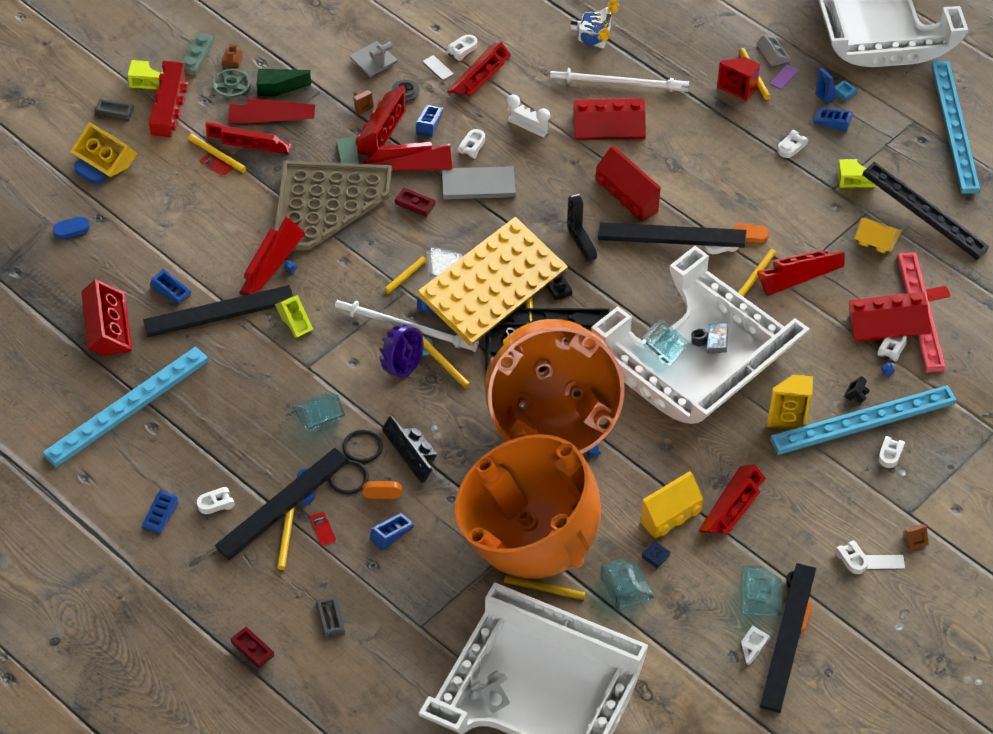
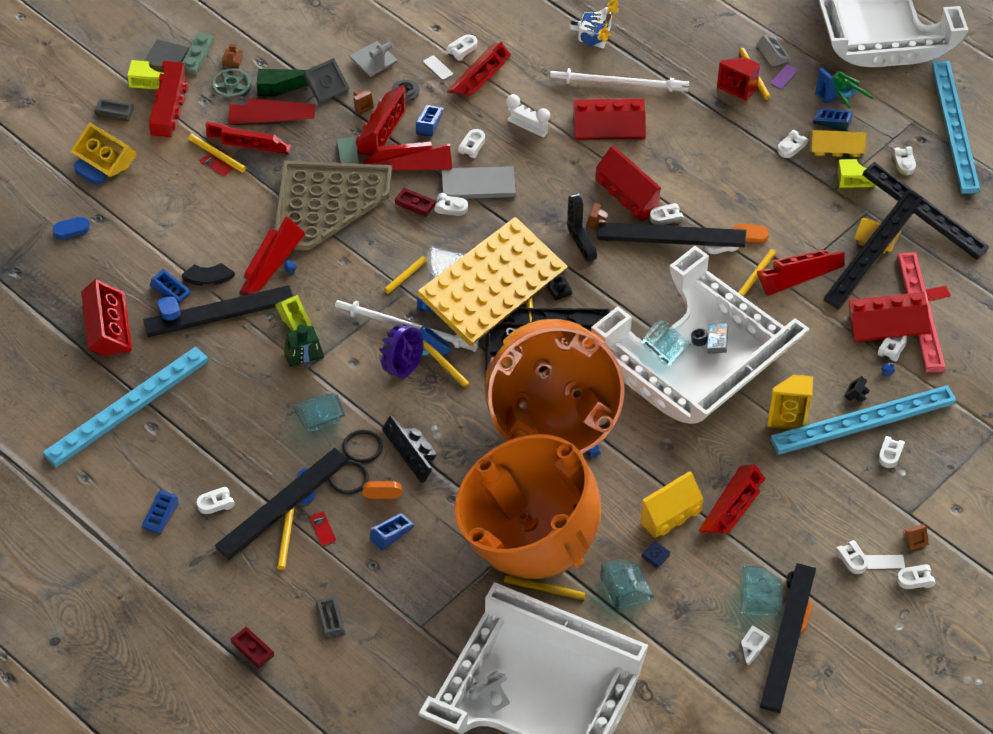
none -> dark grey tile [144,39,189,71]
none -> blue tile [158,296,181,320]
none -> black tile [182,263,235,286]
none -> dark green torso [284,324,324,367]
none -> dark grey tile [303,58,350,104]
none -> blue tile [419,326,452,355]
none -> white plate [434,193,468,216]
none -> dark orange tile [586,202,608,229]
none -> white plate [650,203,684,225]
none -> yellow slope [809,130,866,157]
none -> black tile [823,188,924,310]
none -> green plant [833,72,873,108]
none -> white plate [893,146,916,175]
none -> white plate [897,565,936,589]

